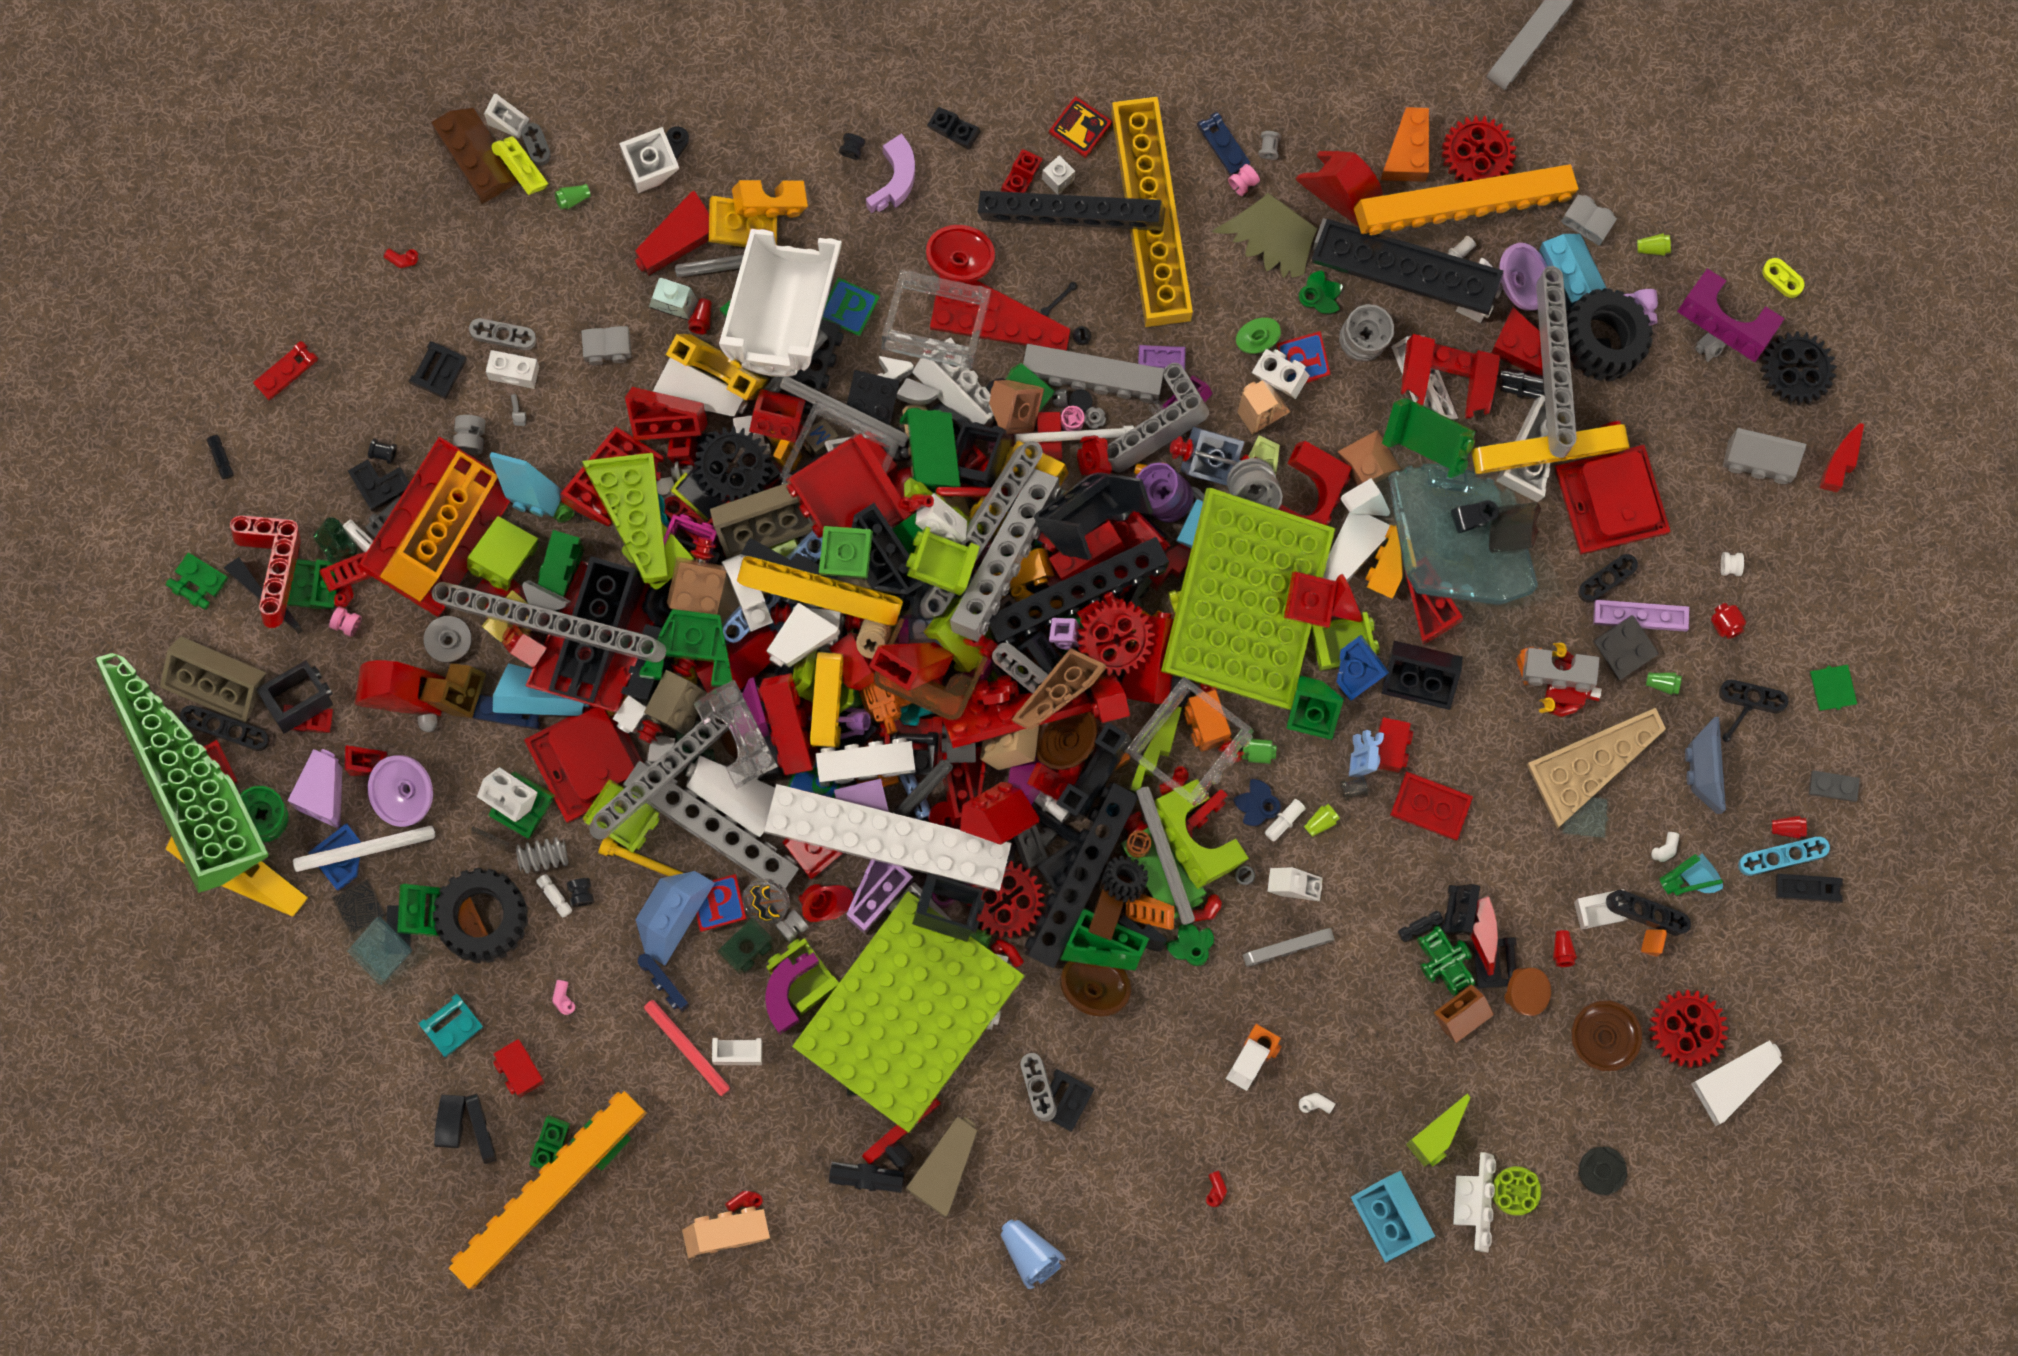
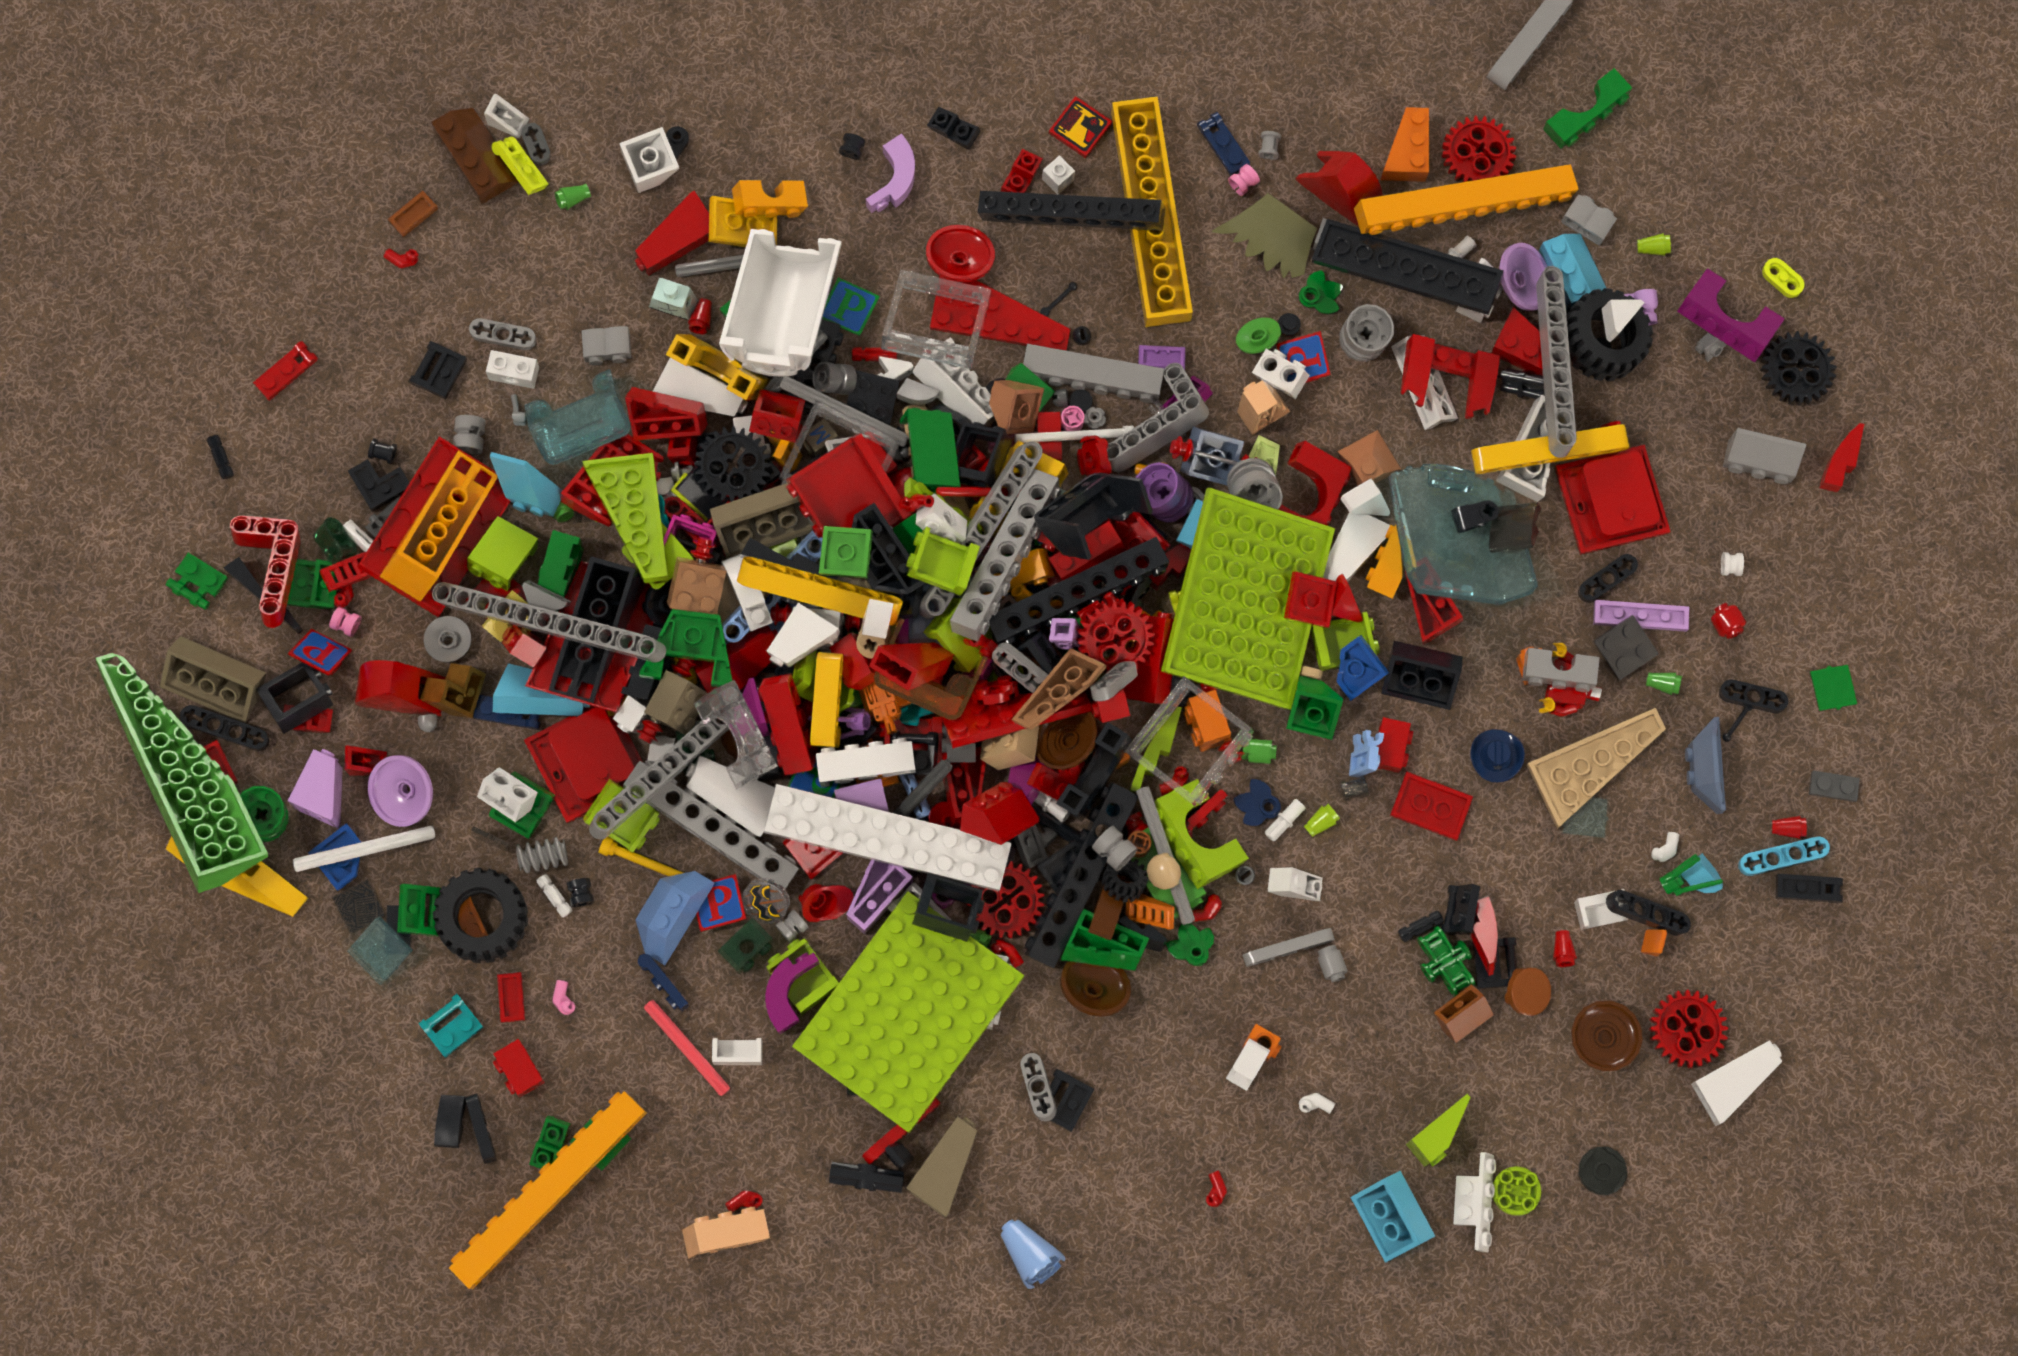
green panel [1382,398,1476,478] -> none
none -> piece [288,628,352,676]
none -> dark orange tile [388,191,438,237]
none -> red tile [497,972,525,1023]
none -> clear light blue windscreen [524,369,631,465]
none -> flat silver wheel [813,362,857,395]
none -> red axle [852,347,897,361]
none -> white slope [862,599,893,639]
none -> light grey beam [1090,661,1138,701]
none -> light grey wheel [1092,825,1138,871]
none -> tan hair [1147,853,1181,890]
none -> black plate [1278,313,1301,336]
none -> tan tile [1300,666,1323,680]
none -> light grey brick [1317,945,1348,983]
none -> dark blue hat [1470,729,1525,783]
none -> green arch [1543,68,1632,149]
none -> white slope [1602,300,1645,342]

